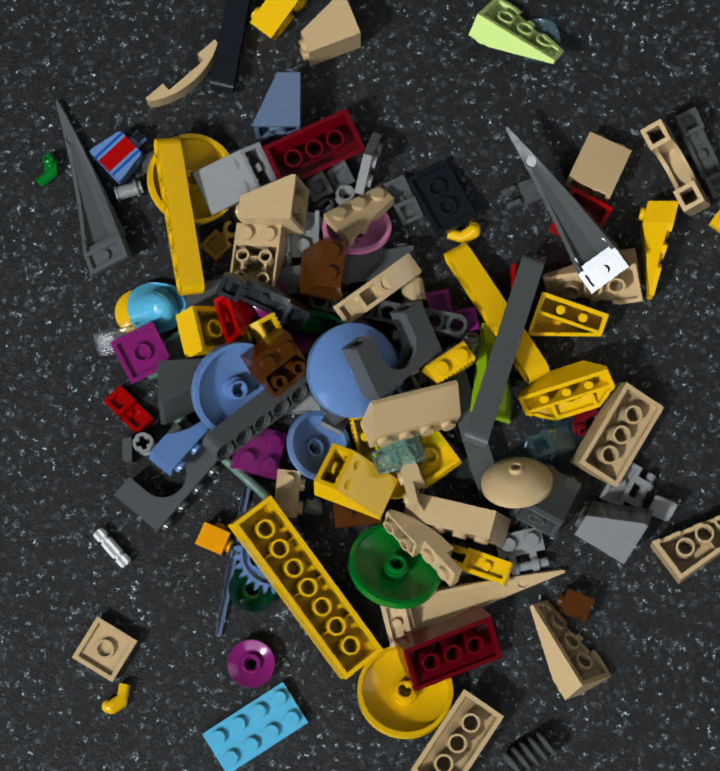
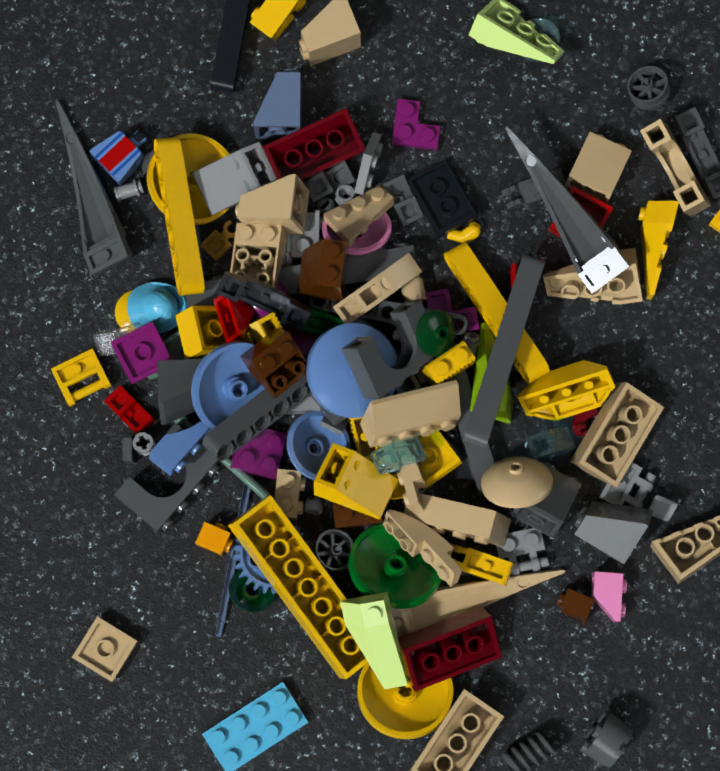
green arm [35,153,58,188] -> none
white axle [93,527,131,568] -> none
yellow arm [102,683,131,714] -> none
tan slope [146,39,218,108] -> none
magenta dish [227,640,275,688] -> none
yellow wedge [527,291,609,337] -> none
tan wedge [530,600,612,700] -> none
none -> yellow plate [51,348,111,407]
none -> dark grey wheel [310,529,353,574]
none -> yellowish green wedge [340,592,408,689]
none -> magenta plate [392,99,440,150]
none -> dark green dish [416,309,455,357]
none -> dark grey brick [579,709,634,768]
none -> bright pink slope [591,572,627,622]
none -> dark grey wheel [627,66,671,110]

